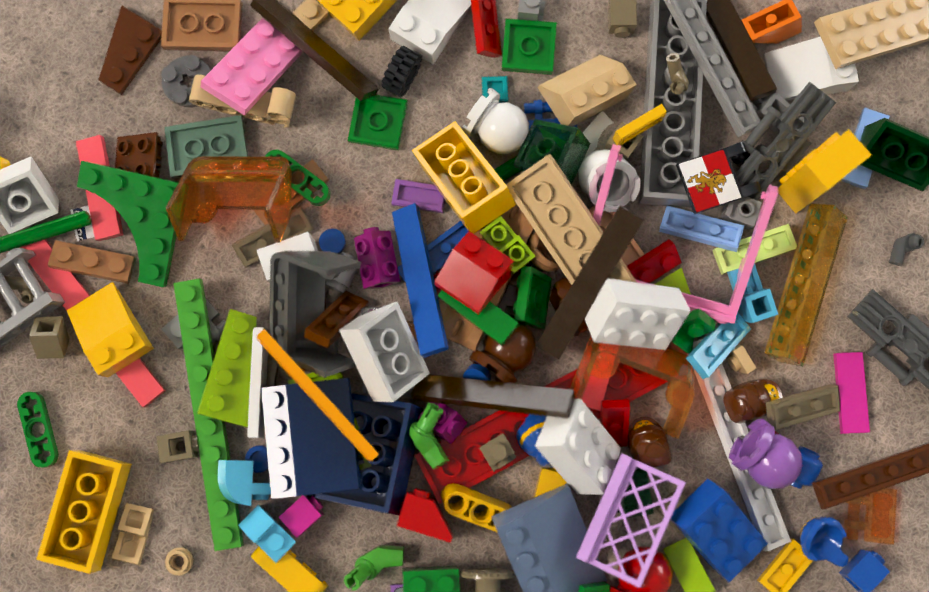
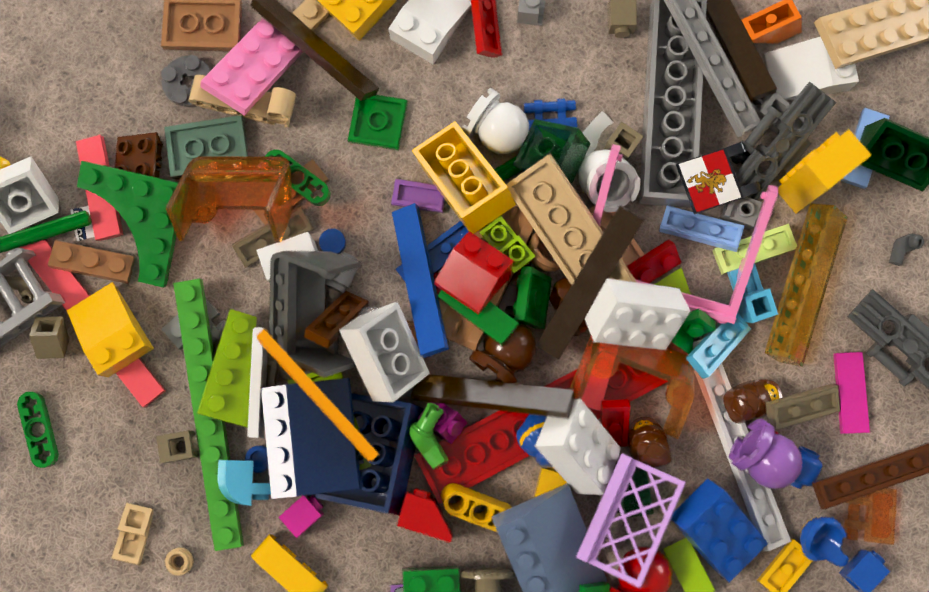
yellow brick [36,450,132,574] -> none
reddish brown wing [98,6,162,96] -> none
medium azure brick [239,504,297,563] -> none
bright green arm [344,545,404,591] -> none
magenta brick [354,227,400,289] -> none
black tyre [381,46,422,97] -> none
blue tile [463,364,491,381] -> none
dark tan brick [479,434,516,471] -> none
teal tile [482,76,508,103] -> none
green plate [501,19,557,75] -> none
tan slope [537,55,637,130] -> none
yellow tile [612,104,667,146] -> none
dark tan arm [666,53,689,95] -> none
tan plate [727,345,756,374] -> none

